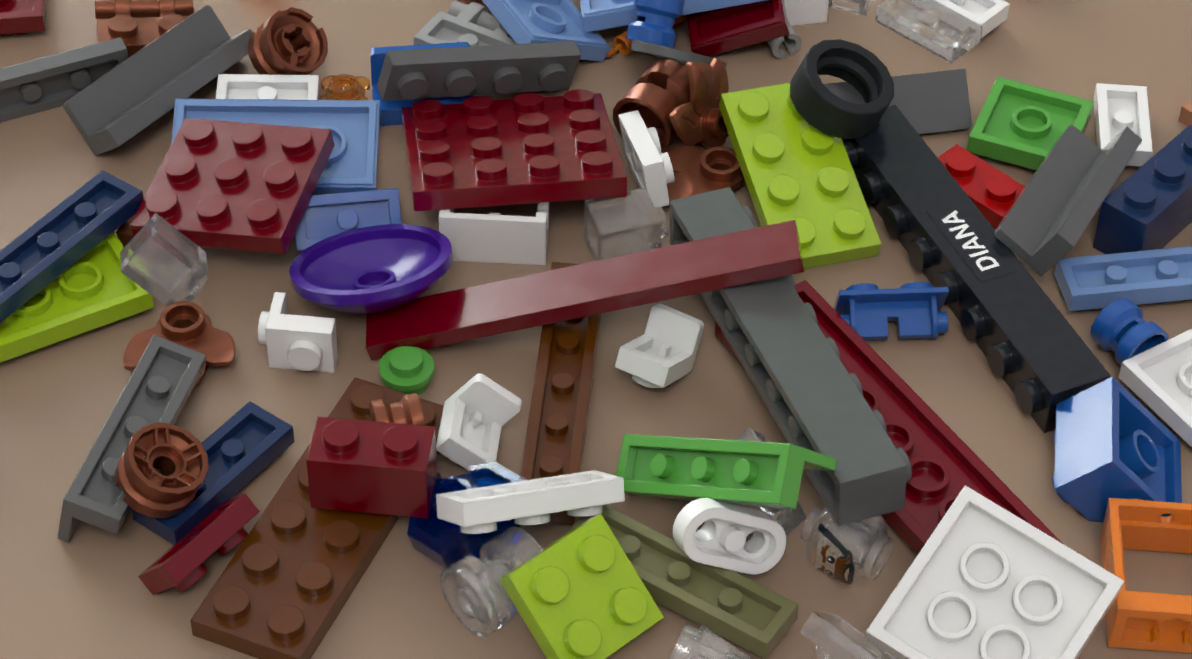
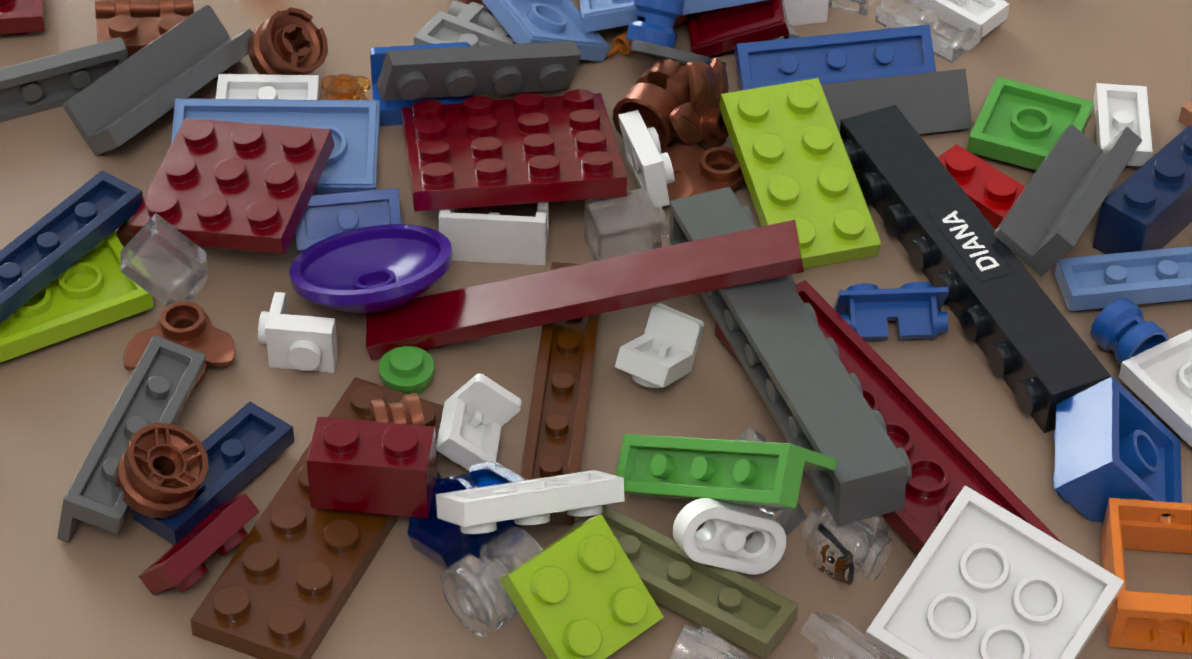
black tyre [790,39,894,139] -> none
none -> blue plate [734,25,936,91]

